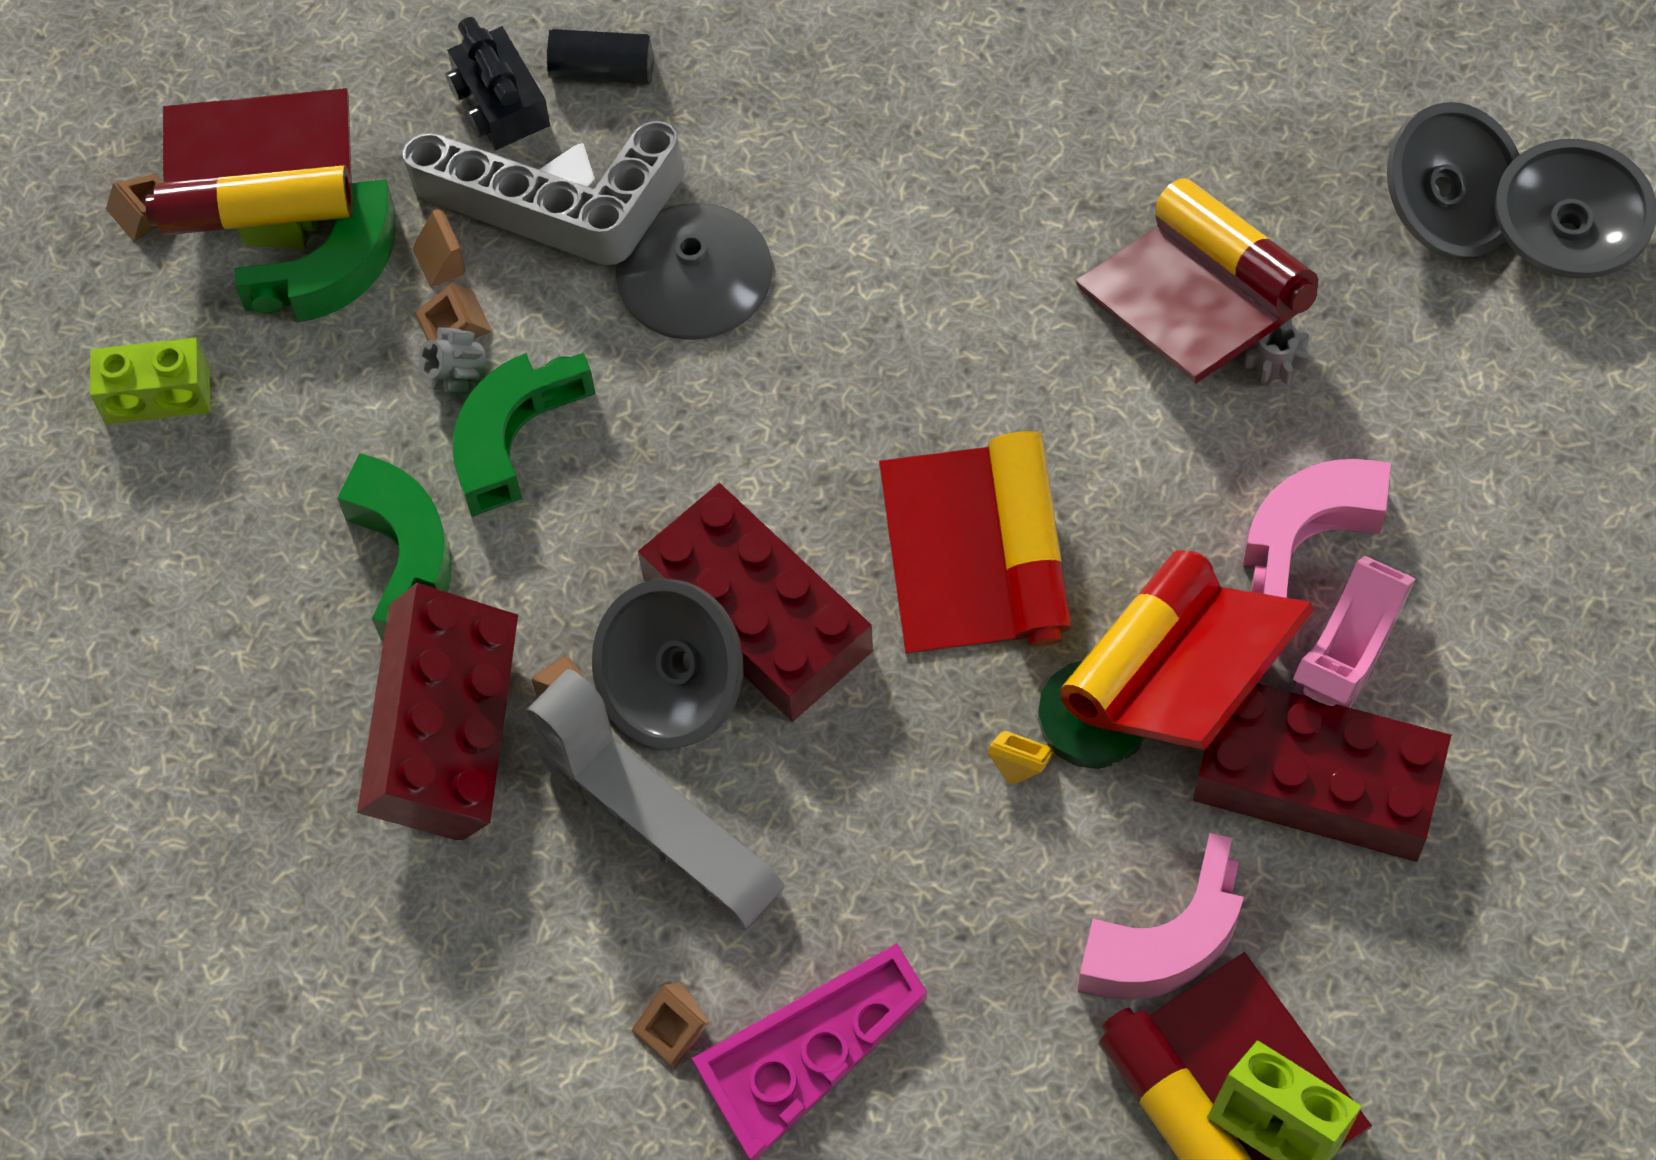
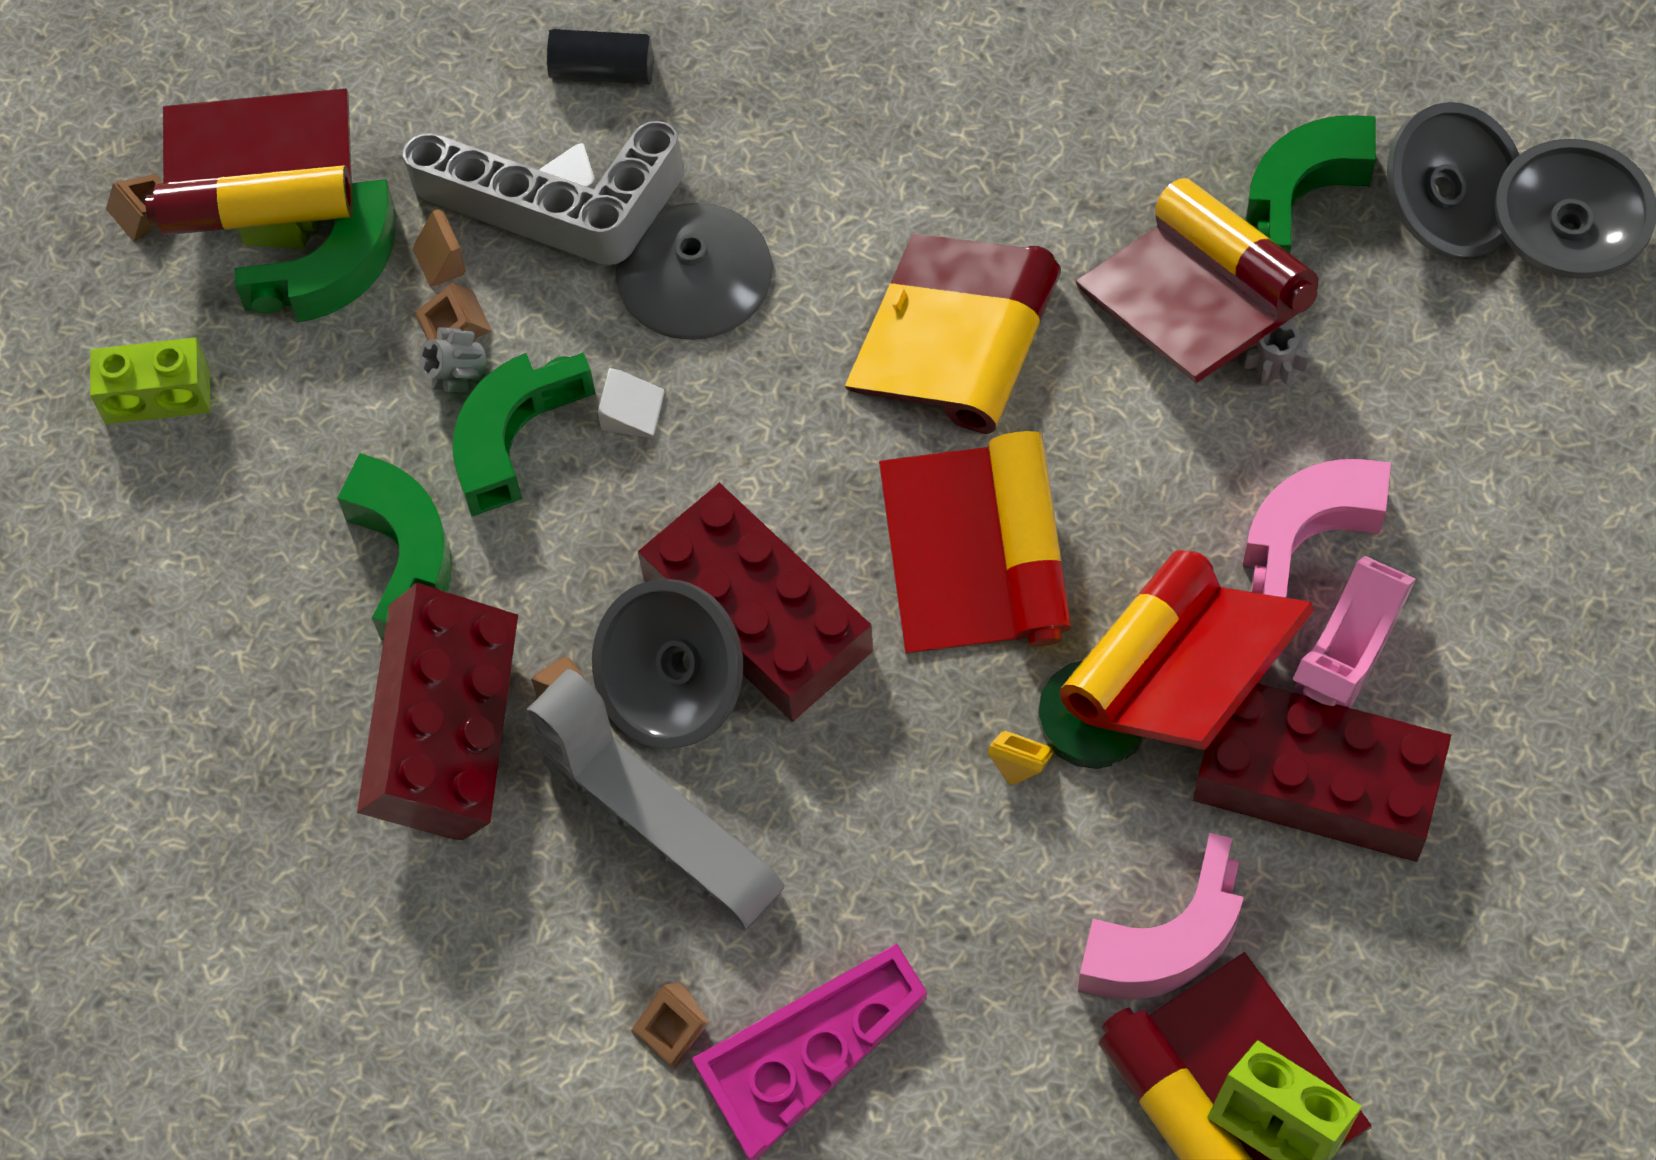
black brick [445,17,550,150] -> none
none -> white slope [598,368,665,438]
none -> yellow door [845,233,1061,434]
none -> green arch [1245,115,1376,253]

